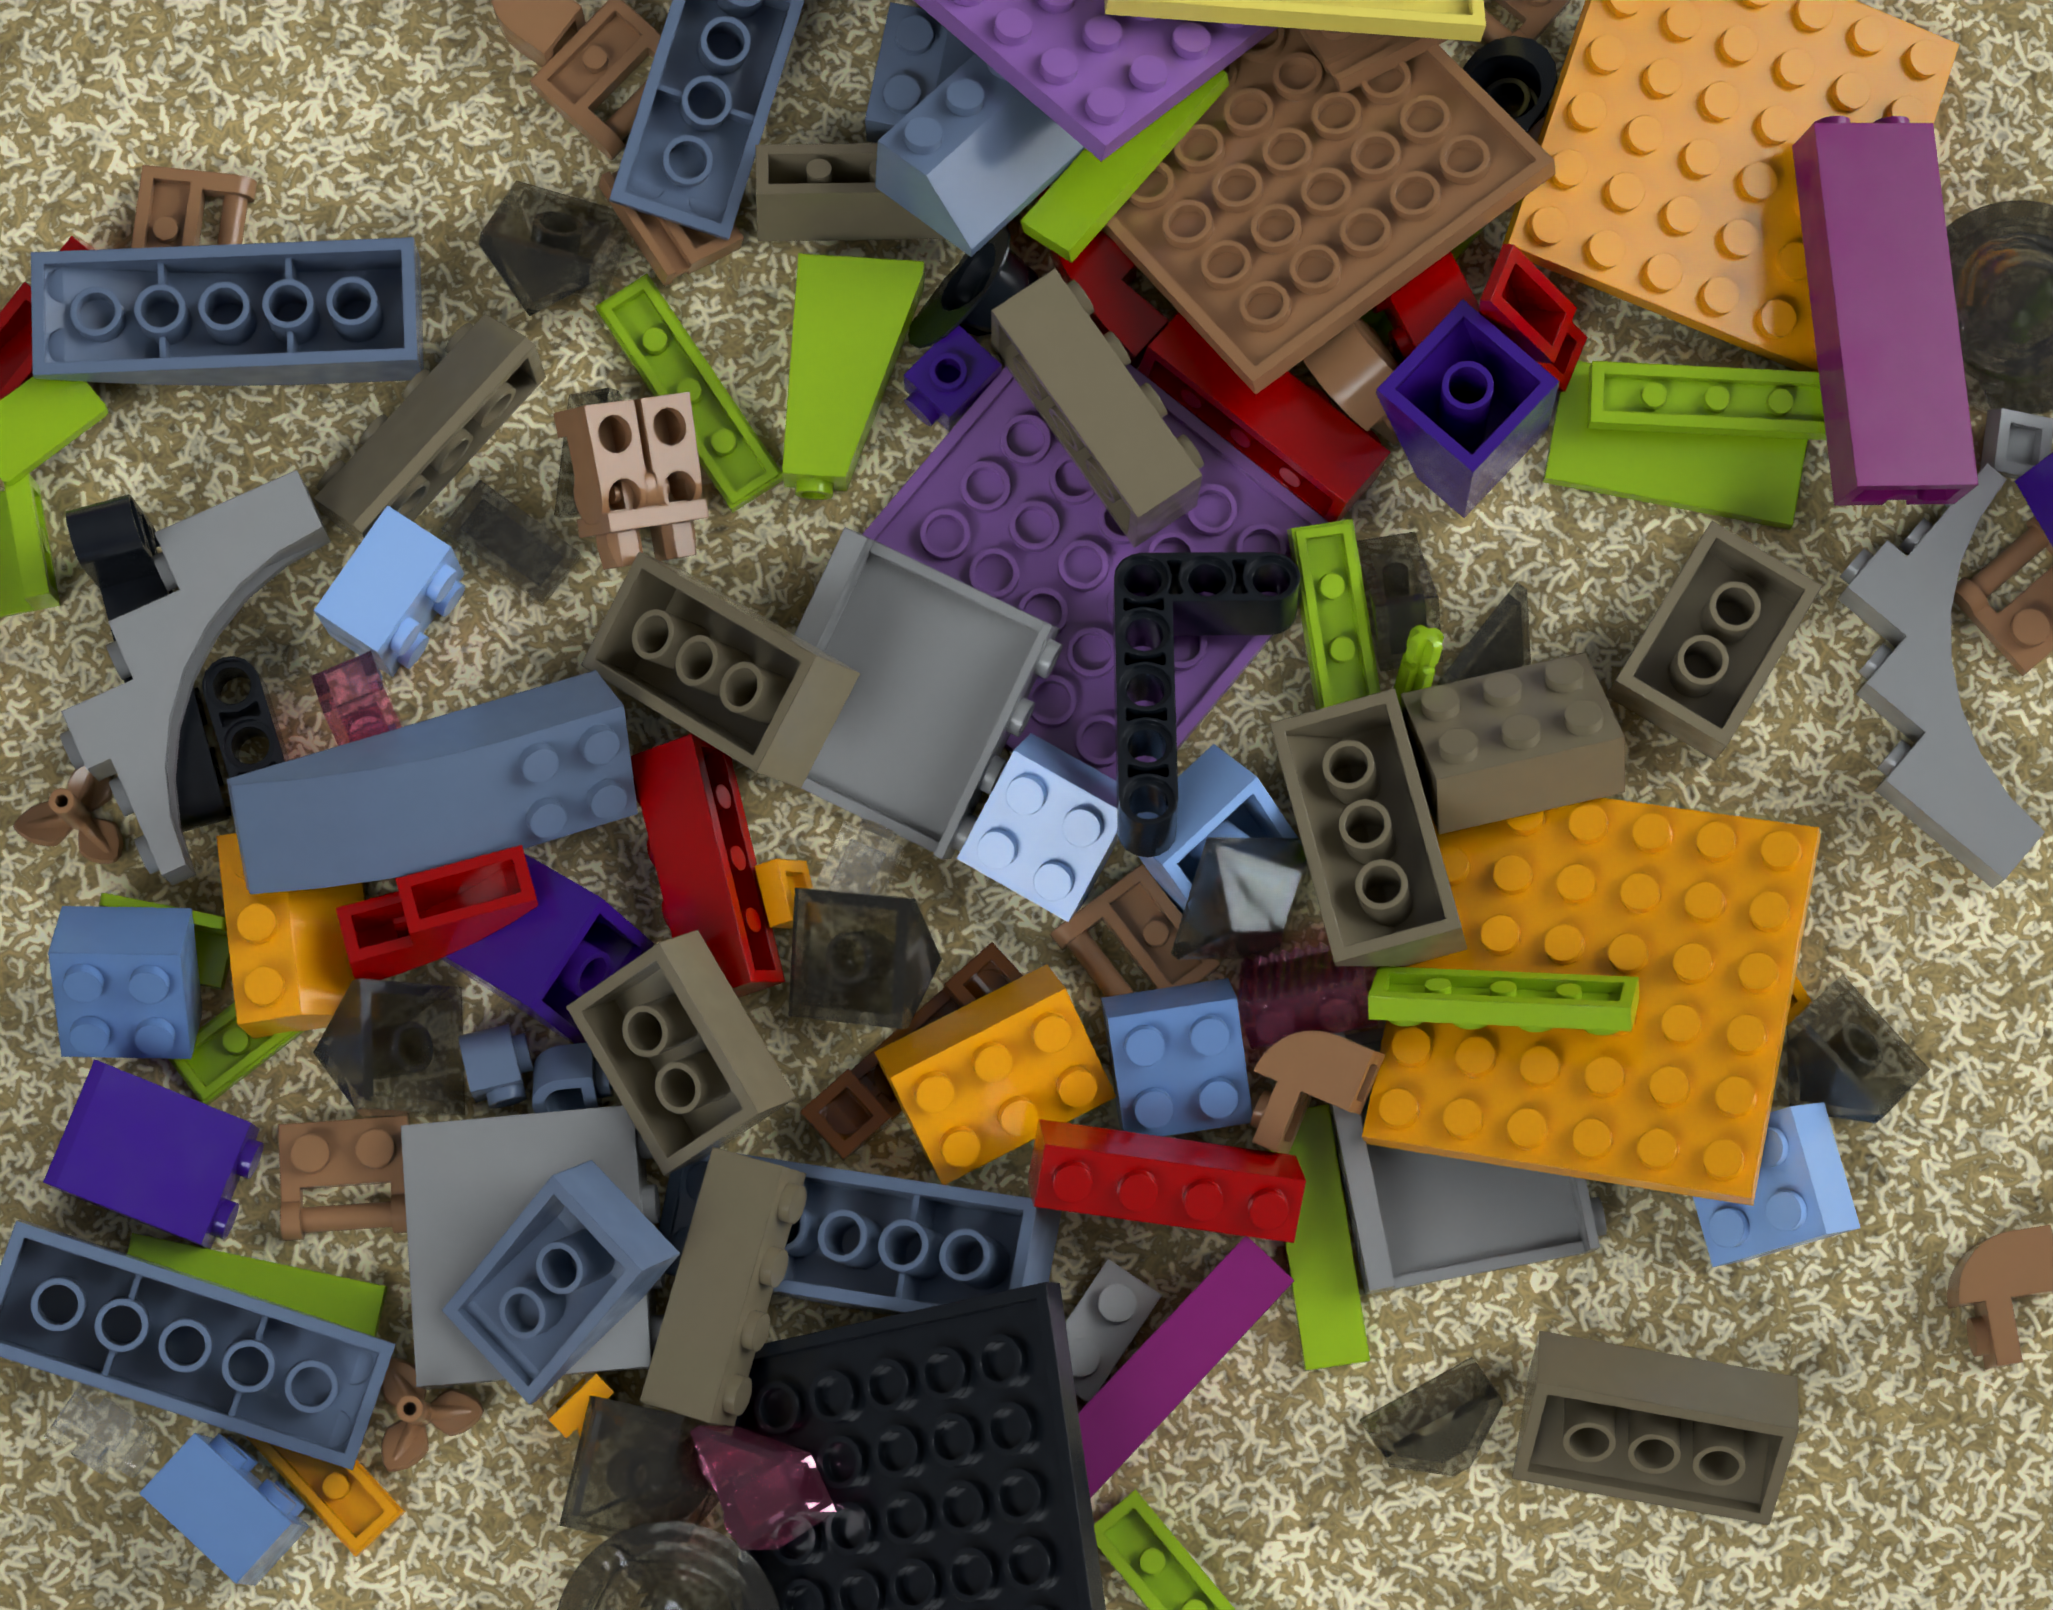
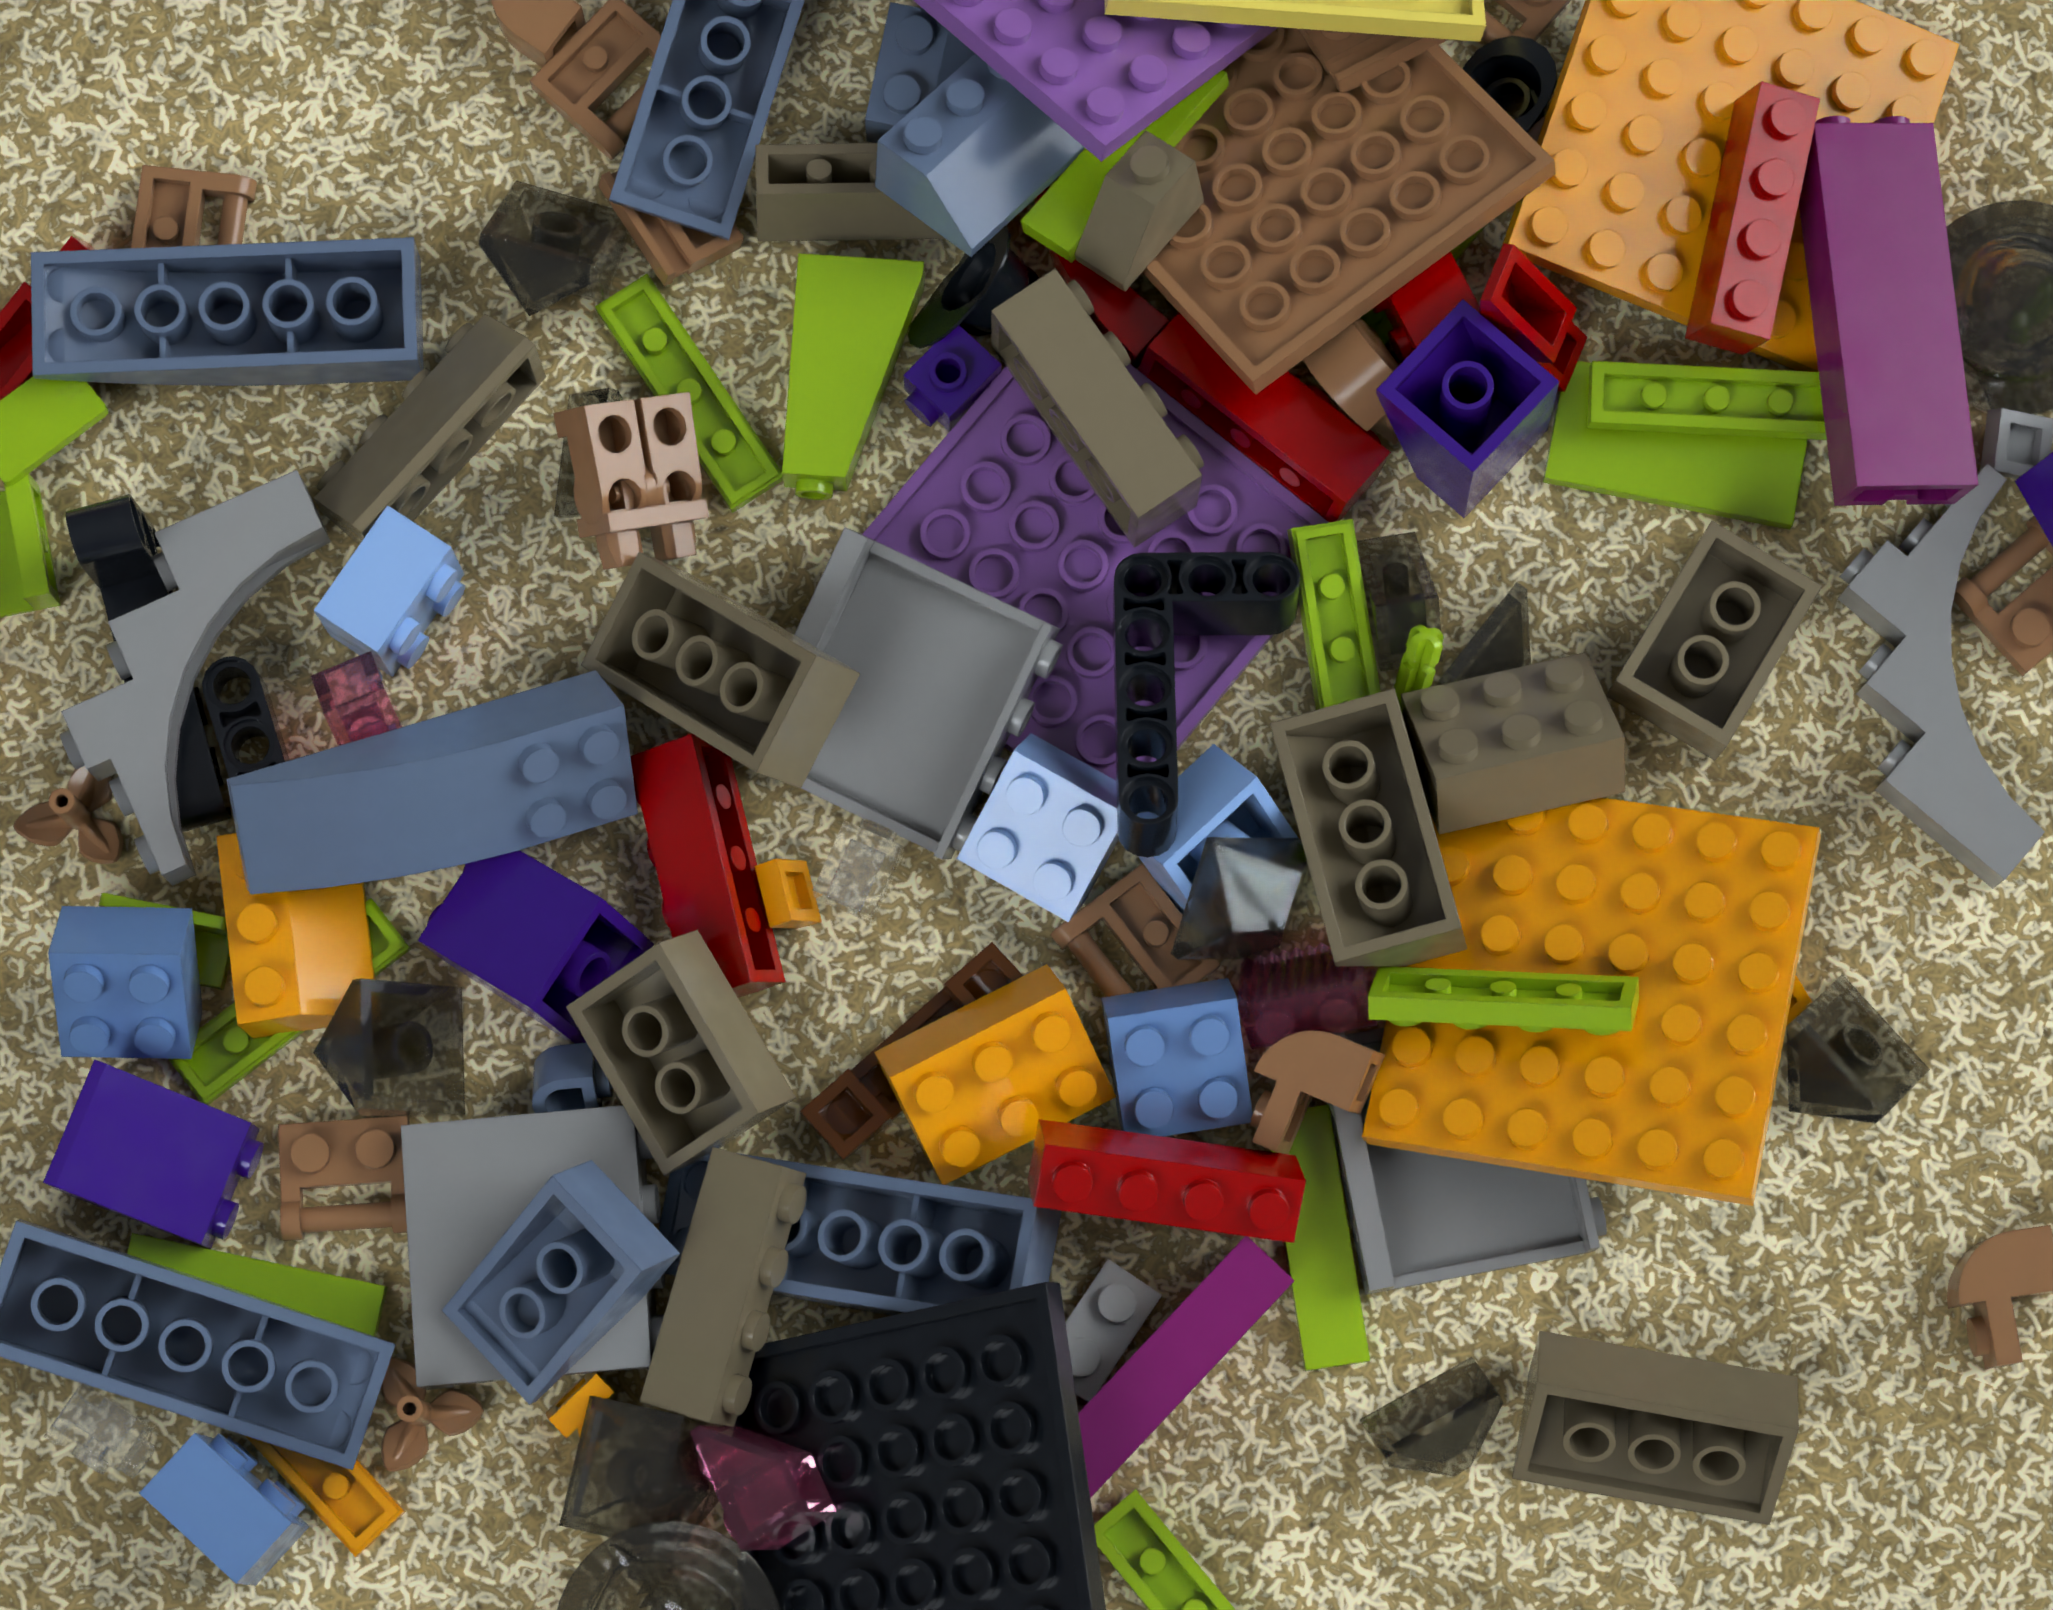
red slope [336,845,539,987] -> none
clear smoke tile [441,480,582,606] -> none
sand blue plate [458,1024,534,1108] -> none
clear smoke slope [788,887,942,1029] -> none
light blue brick [1693,1102,1861,1267] -> none
none -> dark tan slope [1075,130,1204,291]
none -> brick [1685,81,1820,355]

